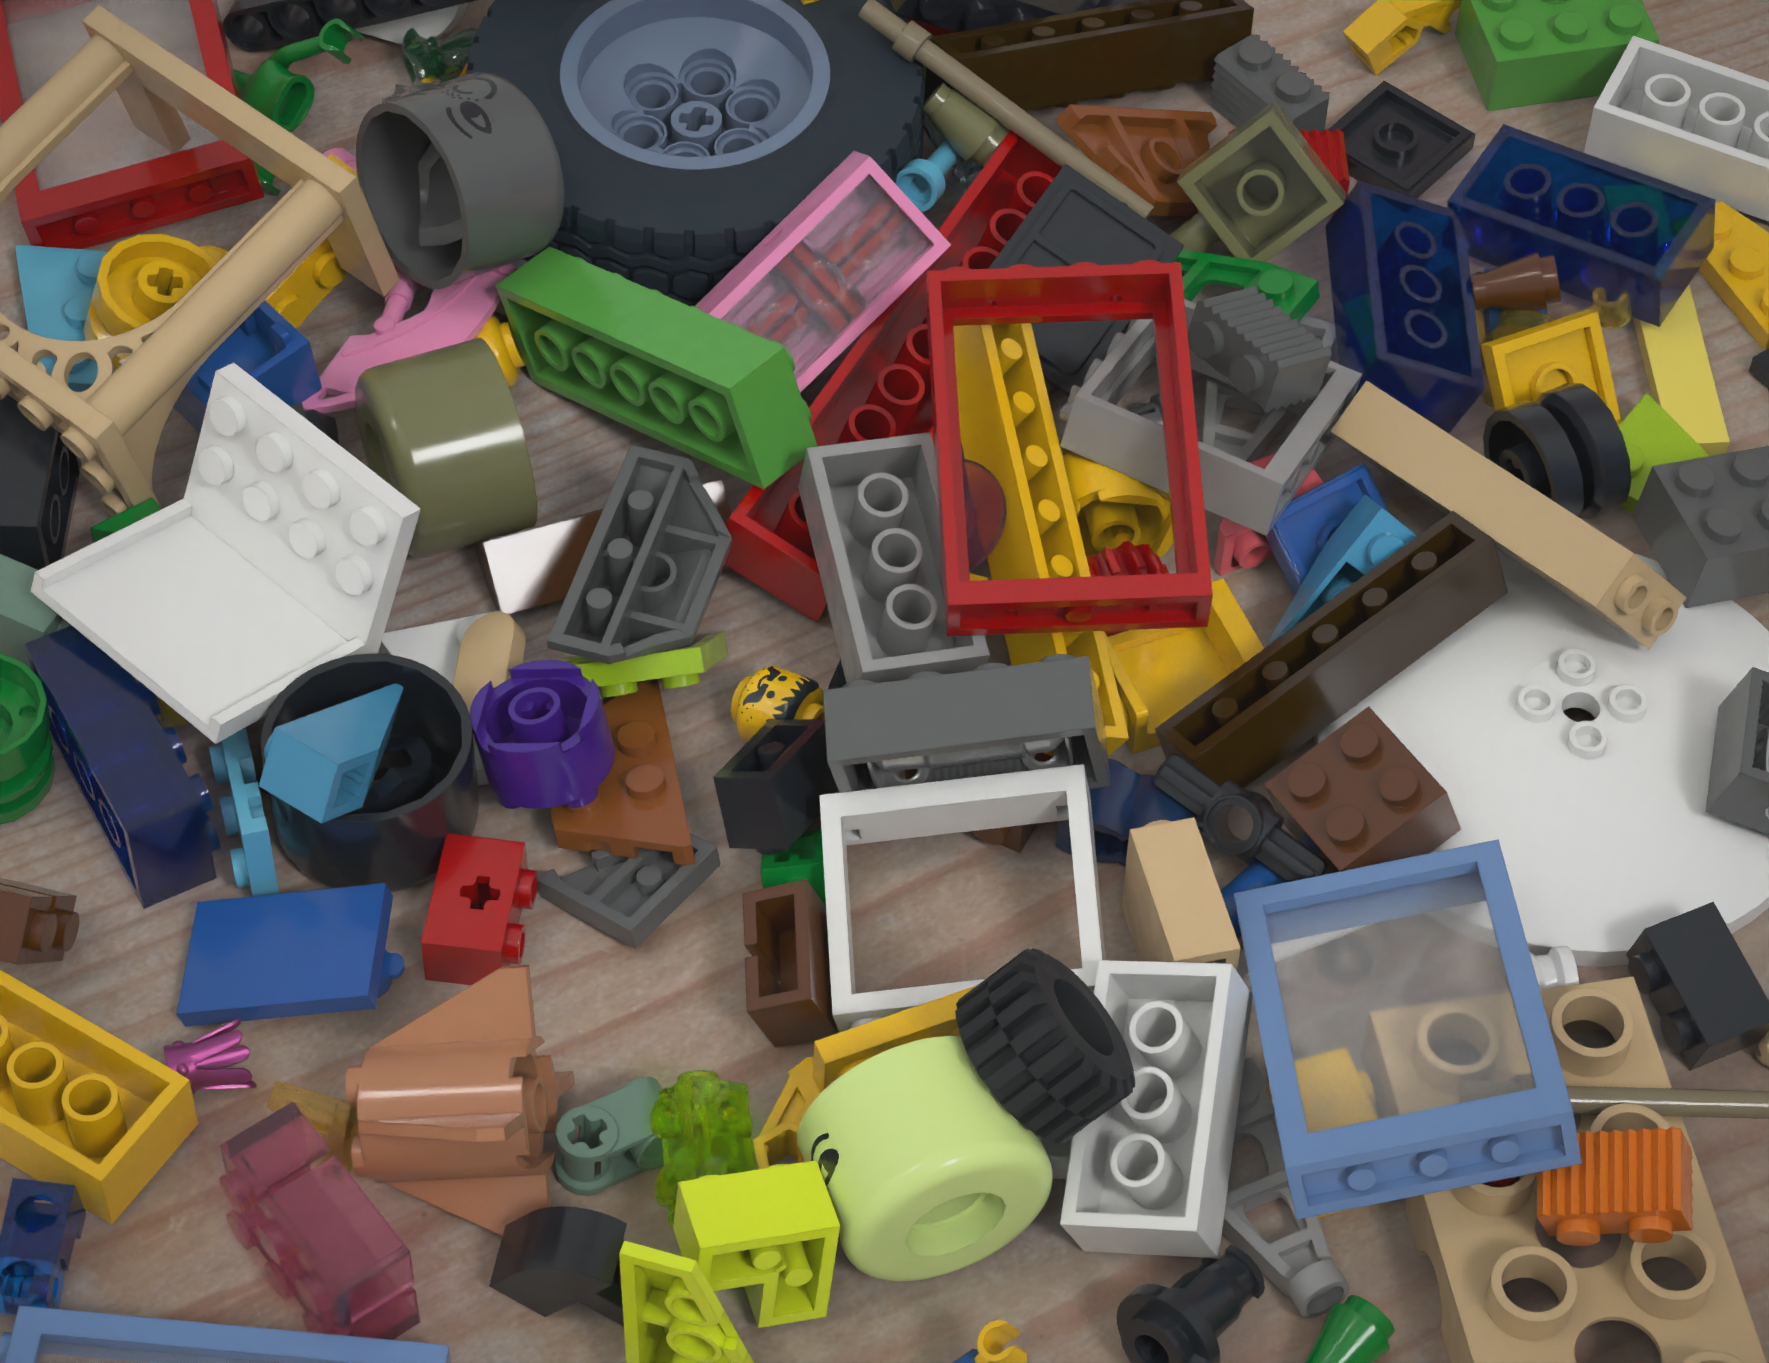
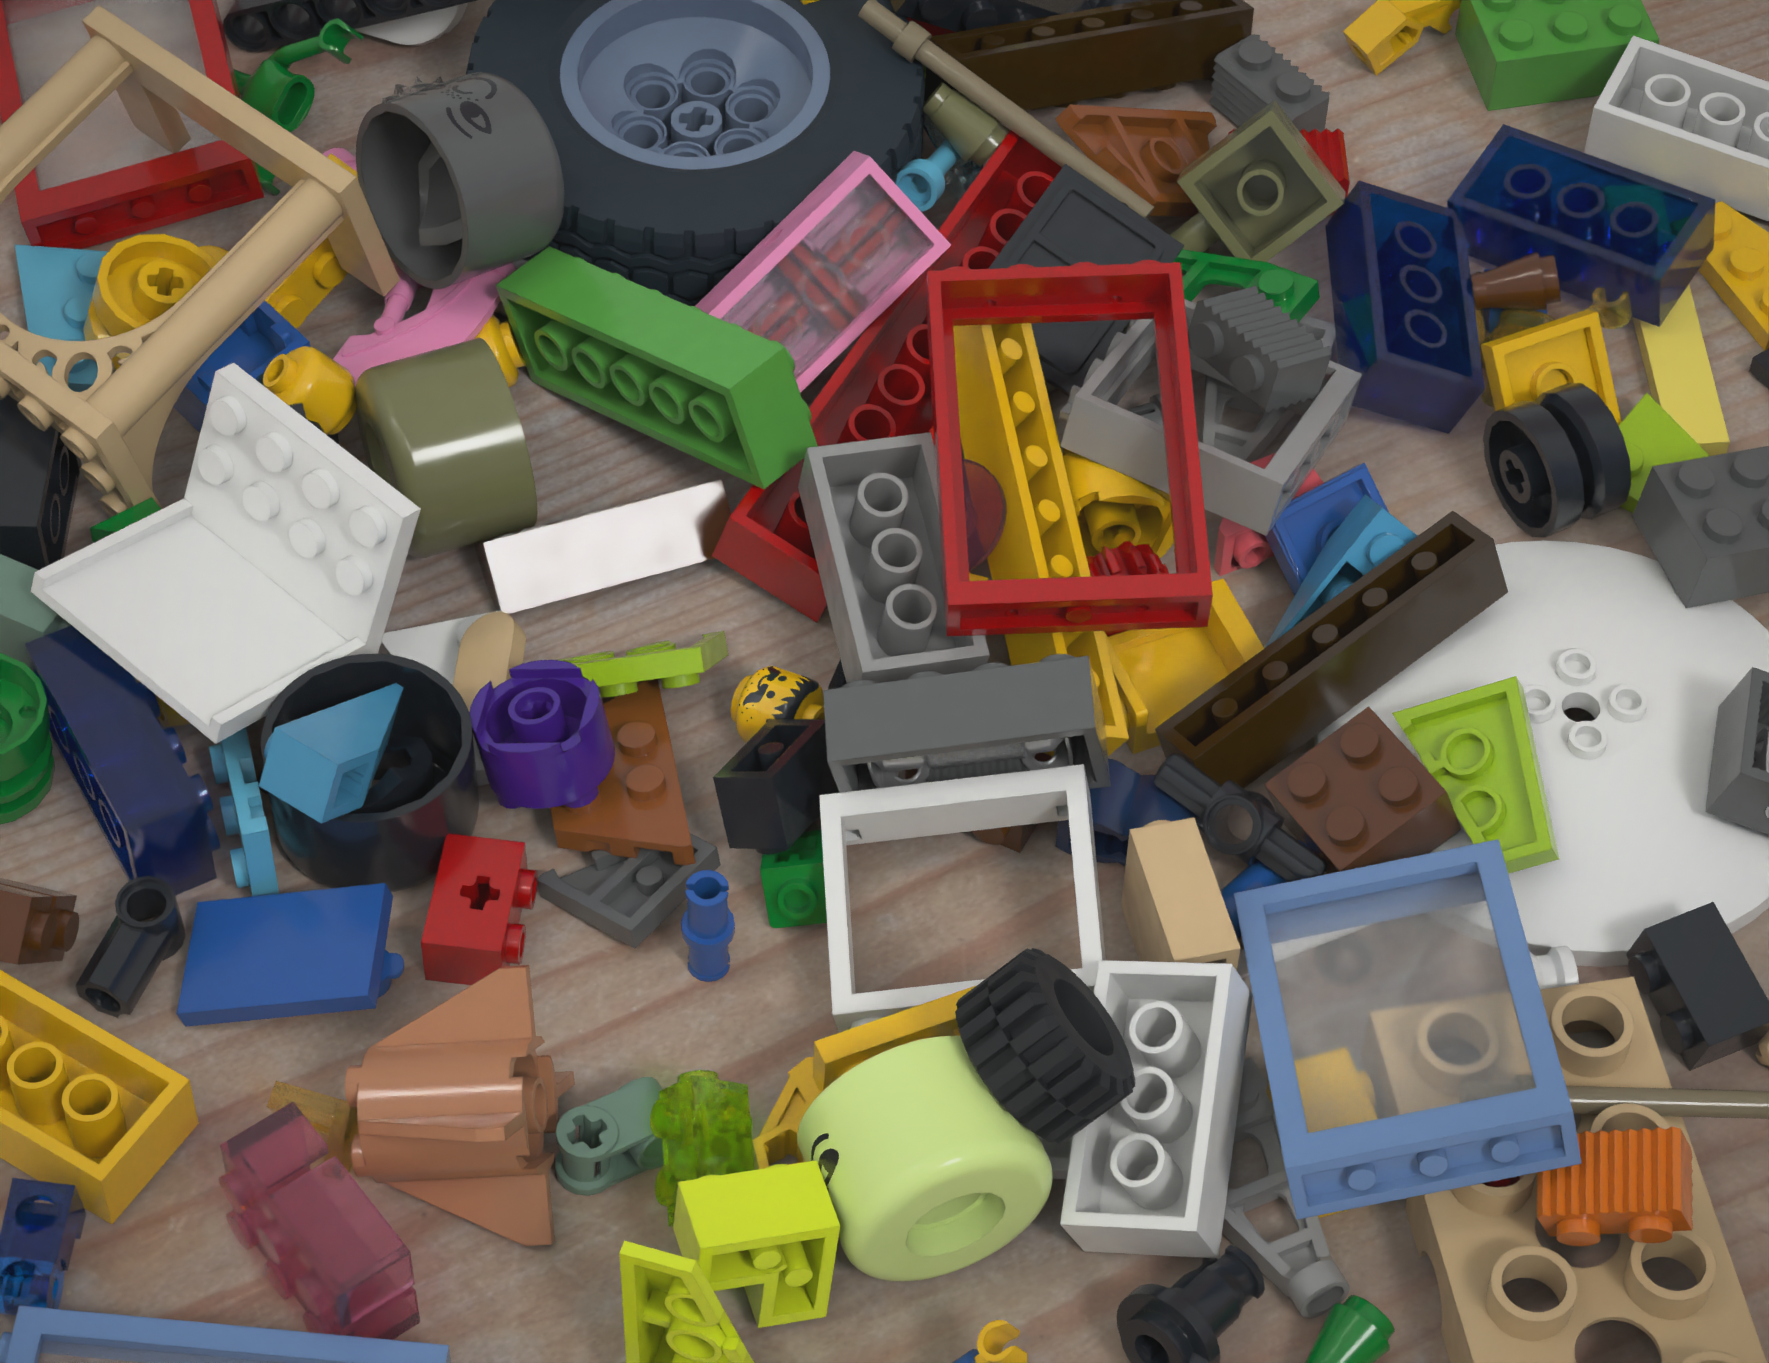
flat silver piece [164,1018,257,1095] -> none
clear green animal [401,28,478,91] -> none
black brick [489,1206,627,1327] -> none
dark grey wedge [547,444,732,664] -> none
reddish brown piece [743,879,839,1047] -> none
black tile [1328,81,1476,209] -> none
tan brick [1330,381,1687,650] -> none
none -> black piece [76,876,186,1018]
none -> yellow head [263,346,357,435]
none -> blue pin [681,870,735,982]
none -> lime wing [1392,676,1559,874]

